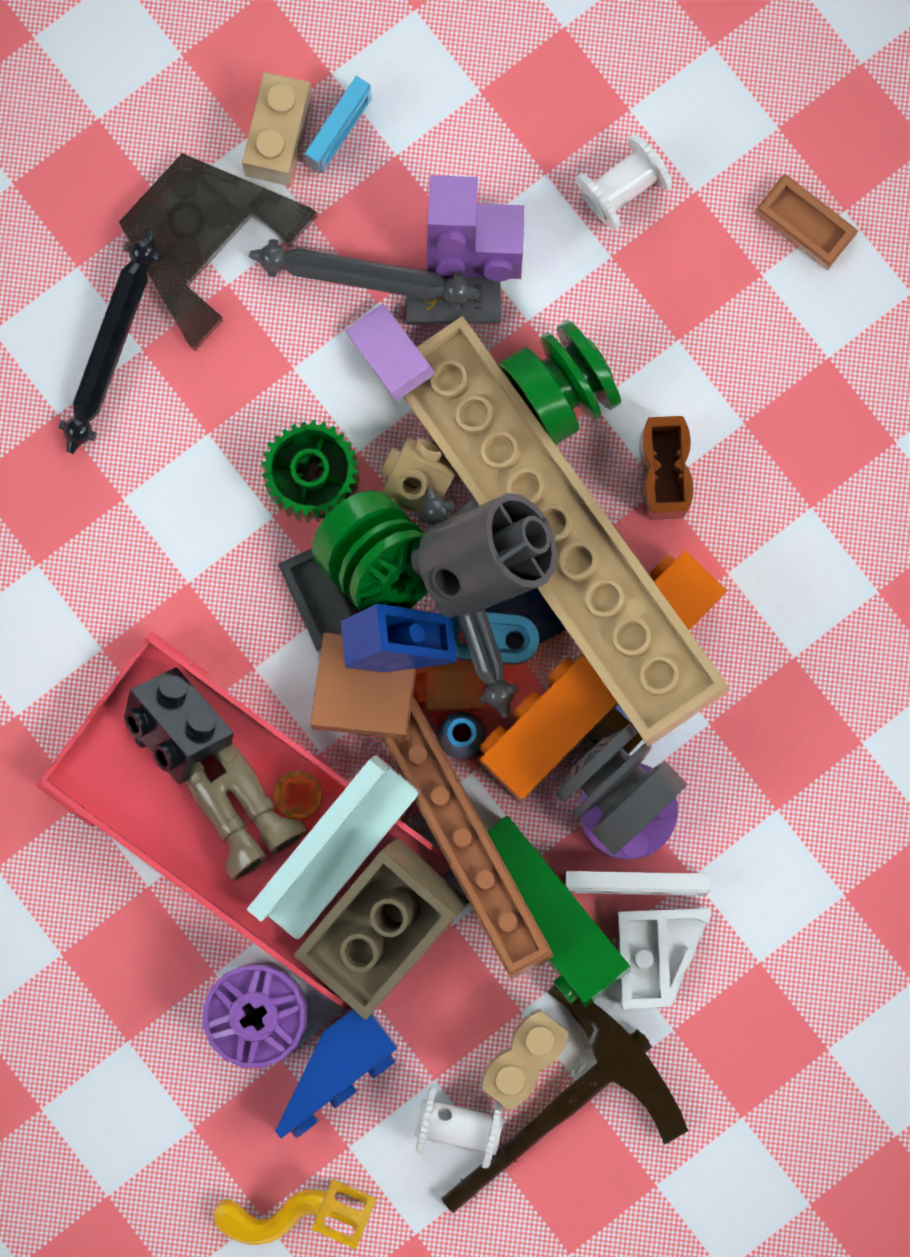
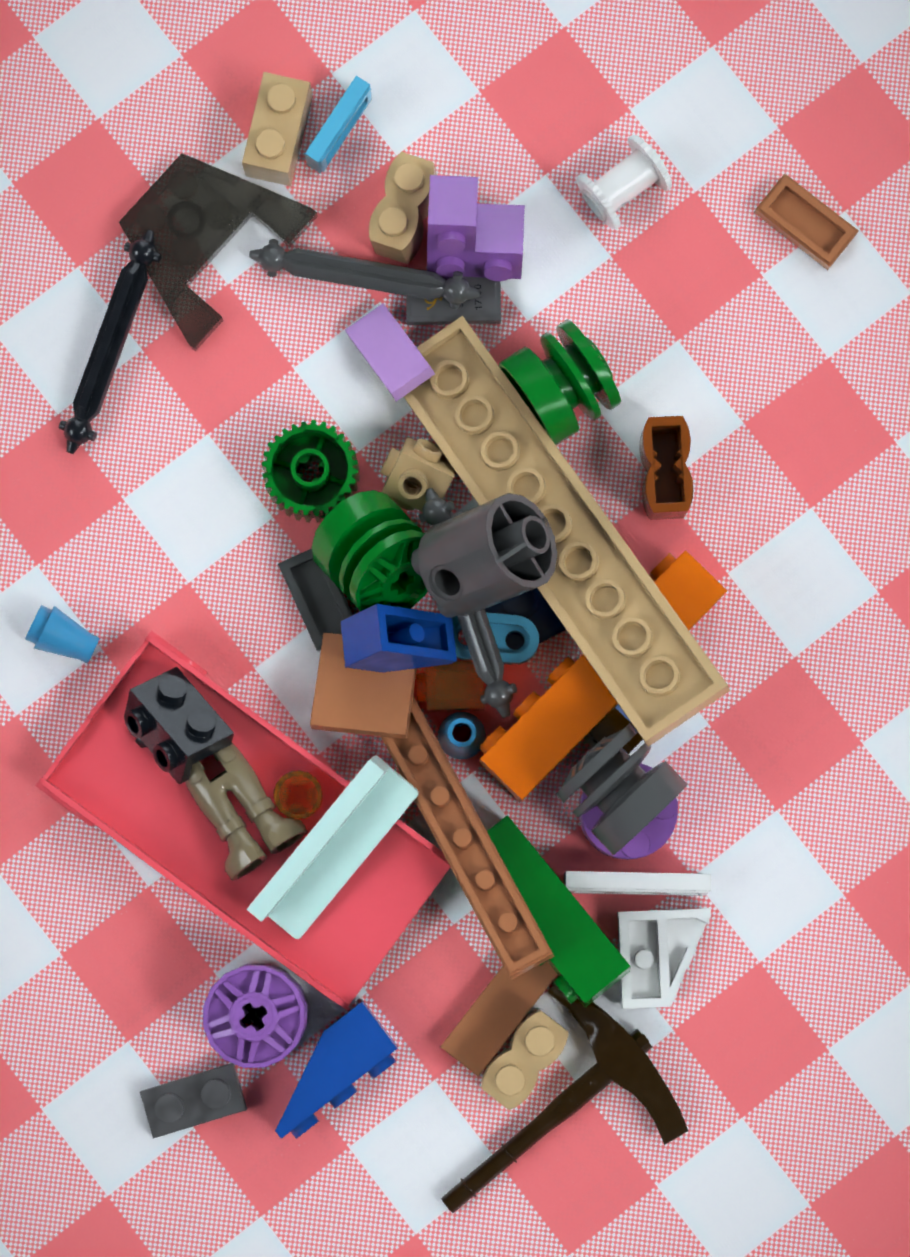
yellow piece [214,1179,377,1249] -> none
dark tan slope [293,837,469,1020] -> none
white hose [415,1086,504,1169] -> none
none -> dark azure cone [25,605,100,664]
none -> flat silver plate [140,1063,247,1139]
none -> tan brick [369,152,437,264]
none -> nougat tile [440,961,557,1077]

